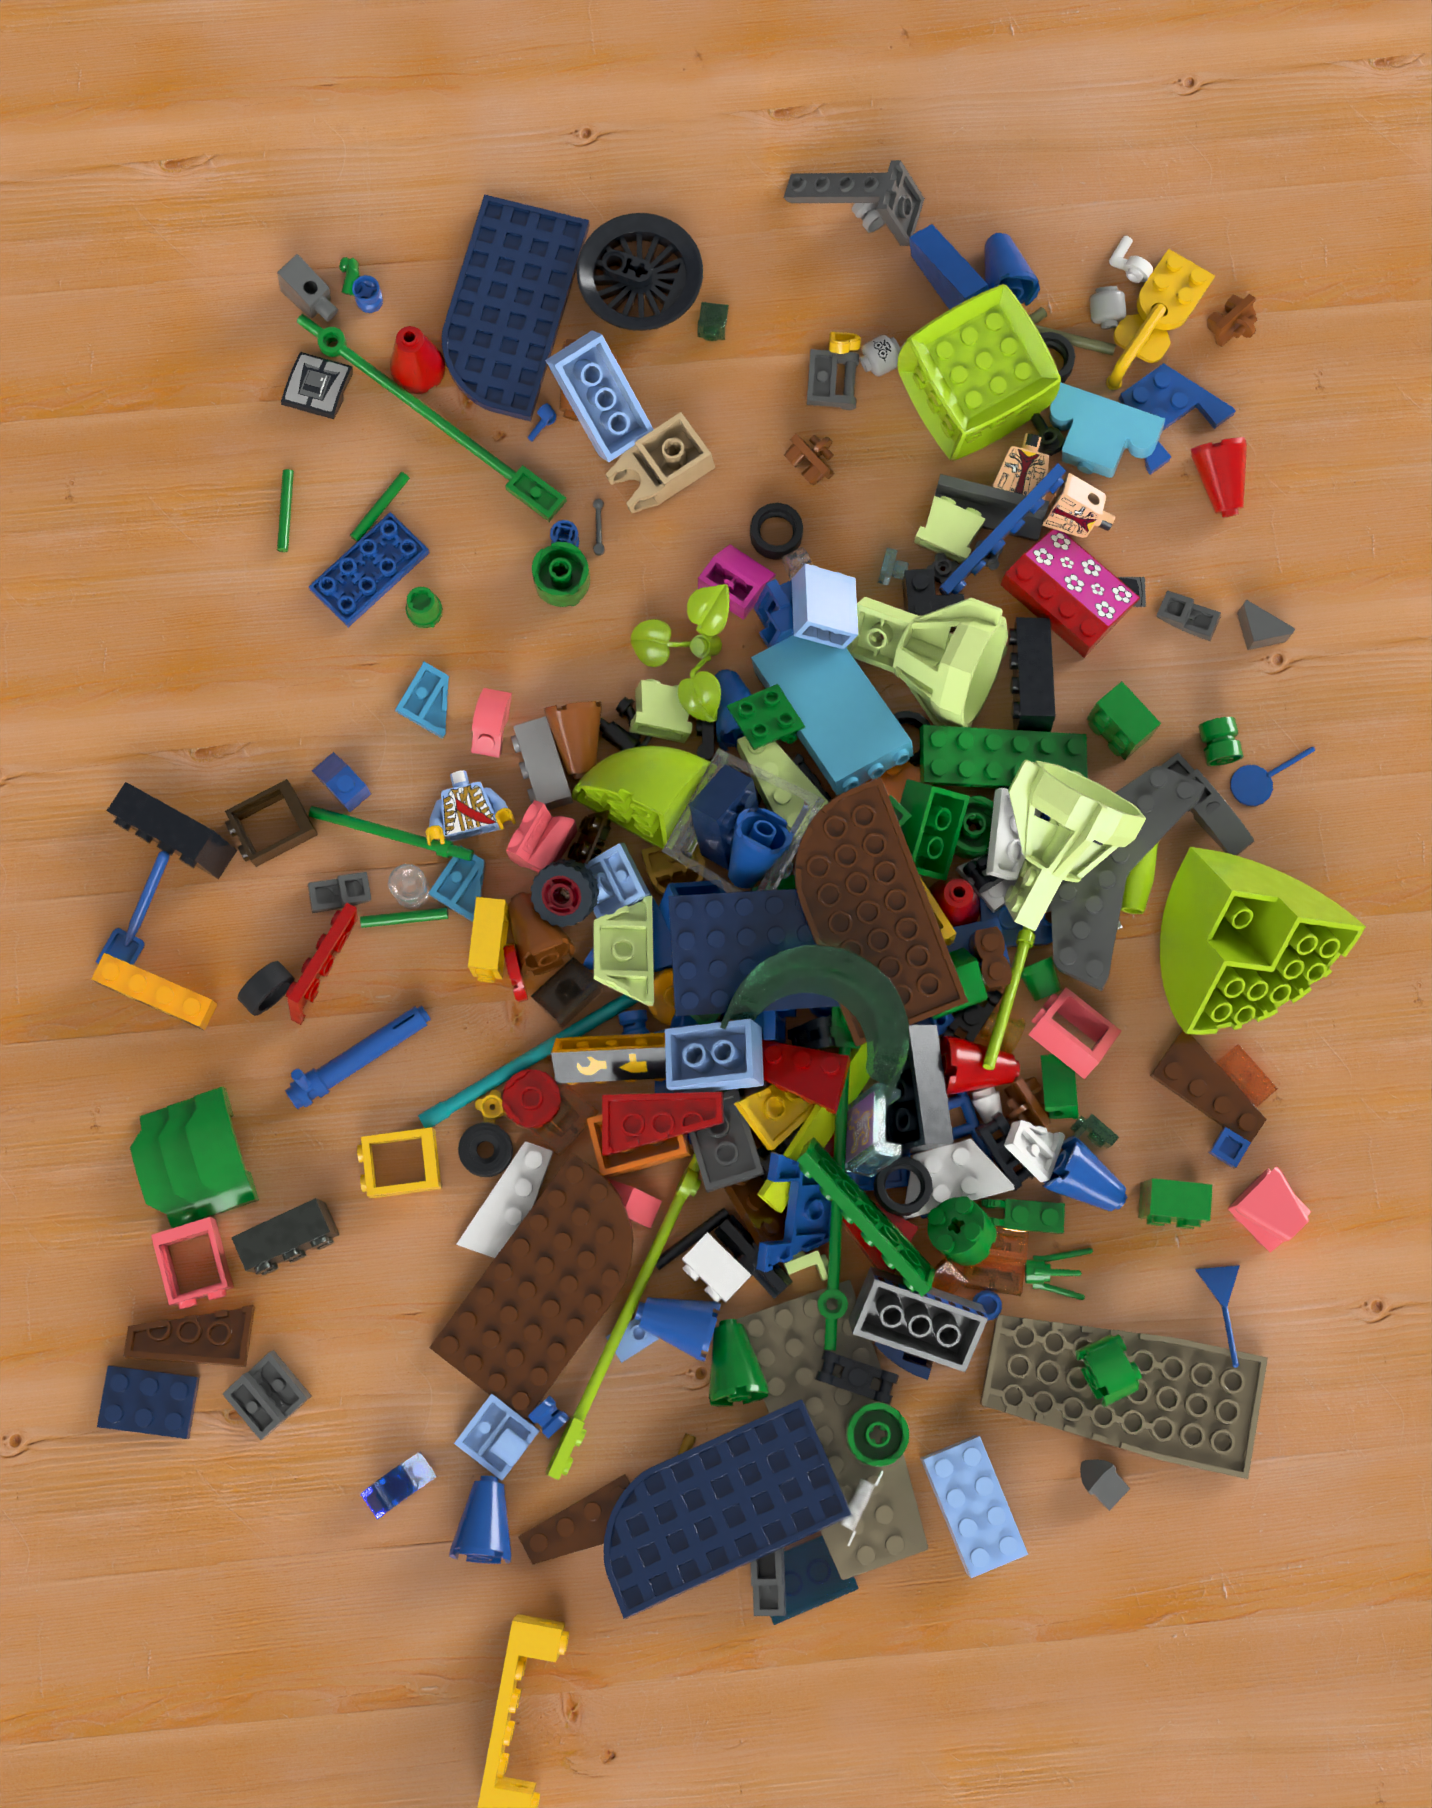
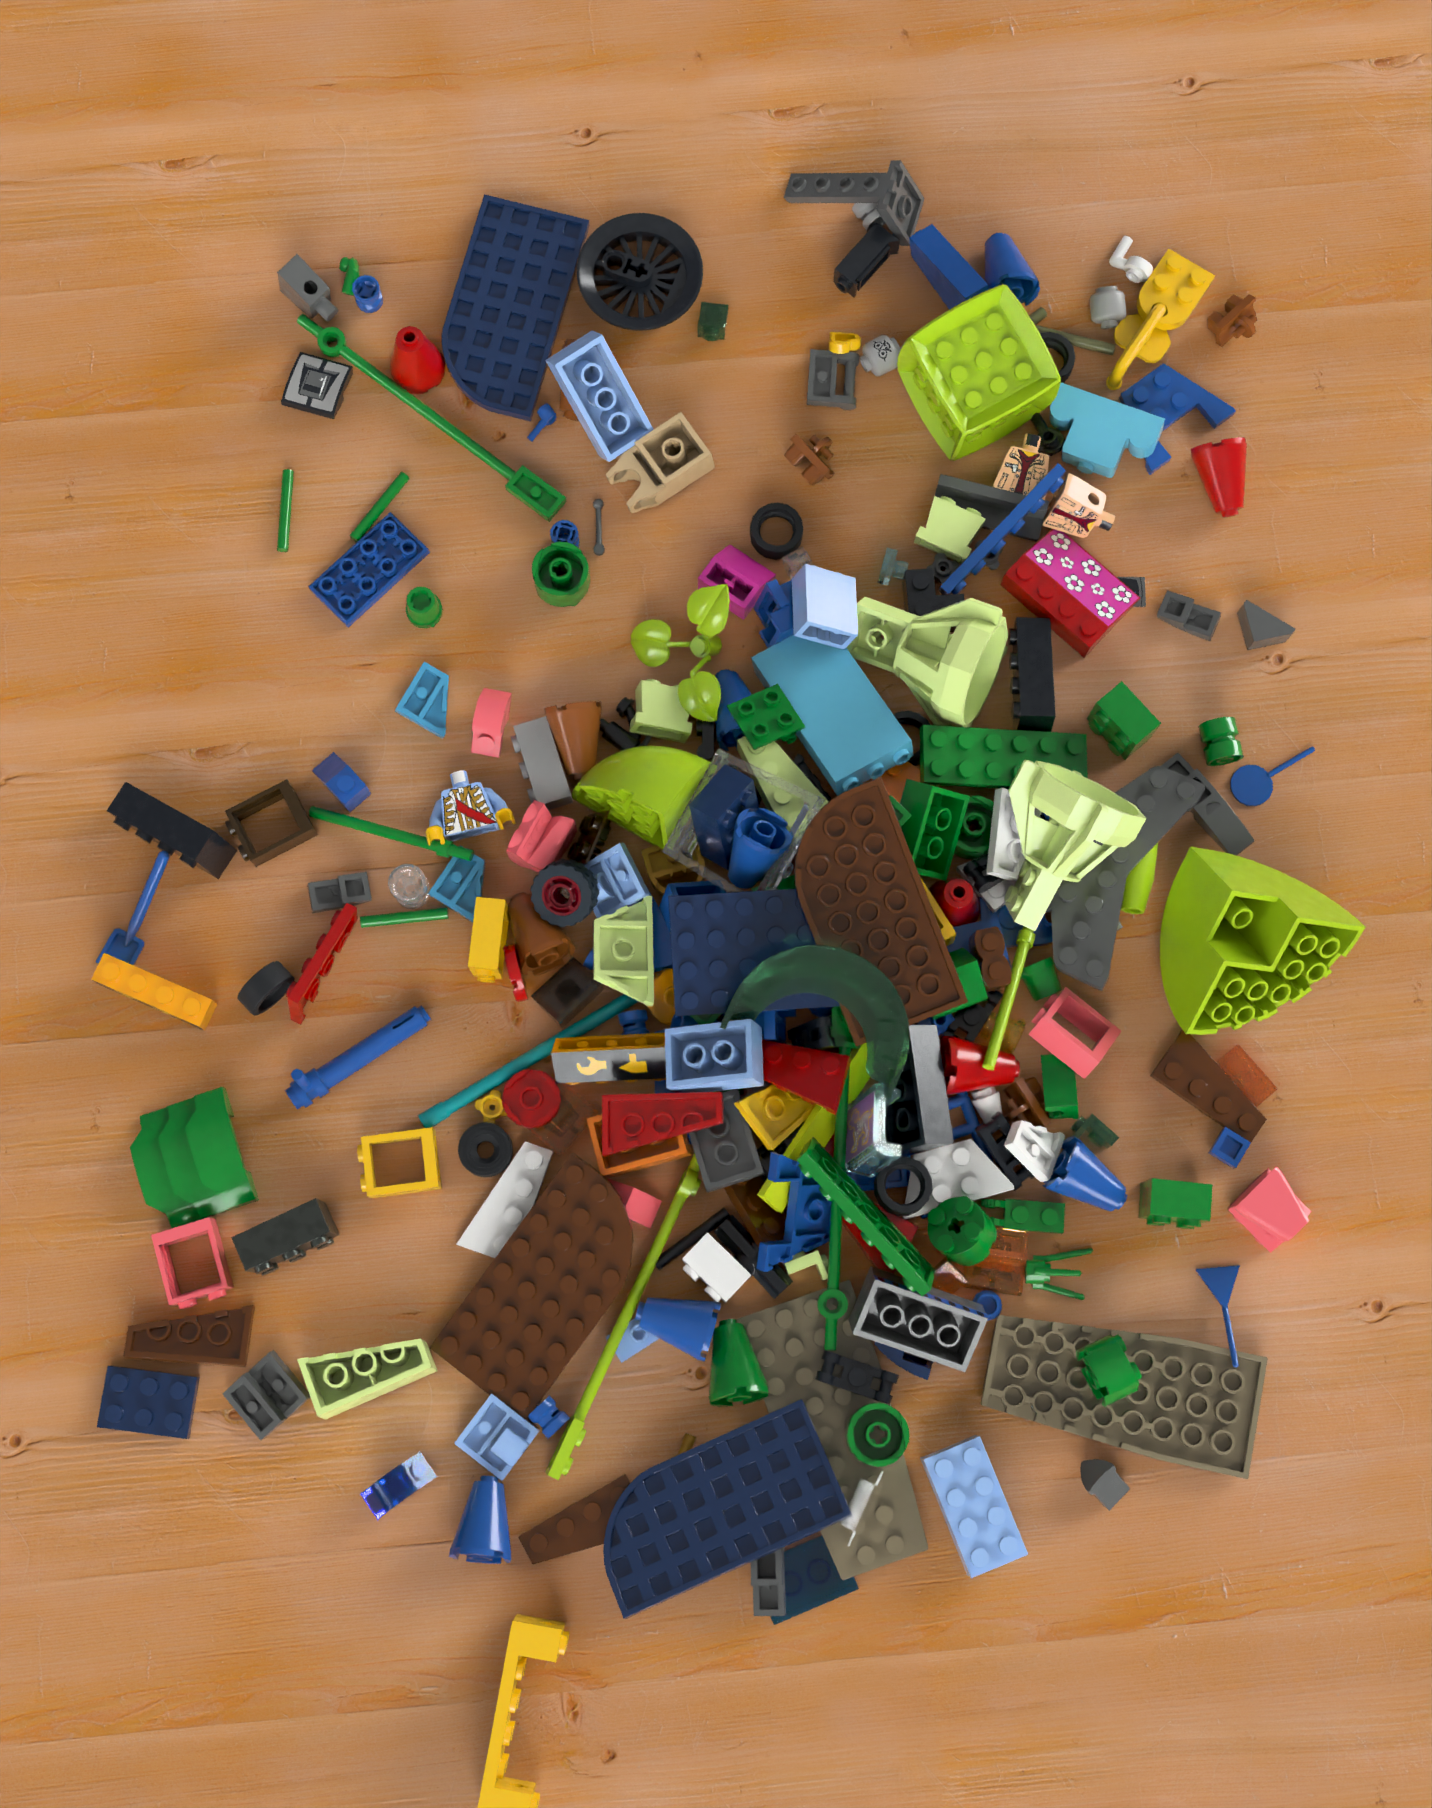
none -> yellowish green wedge [297,1338,438,1420]
none -> black window [833,222,900,297]

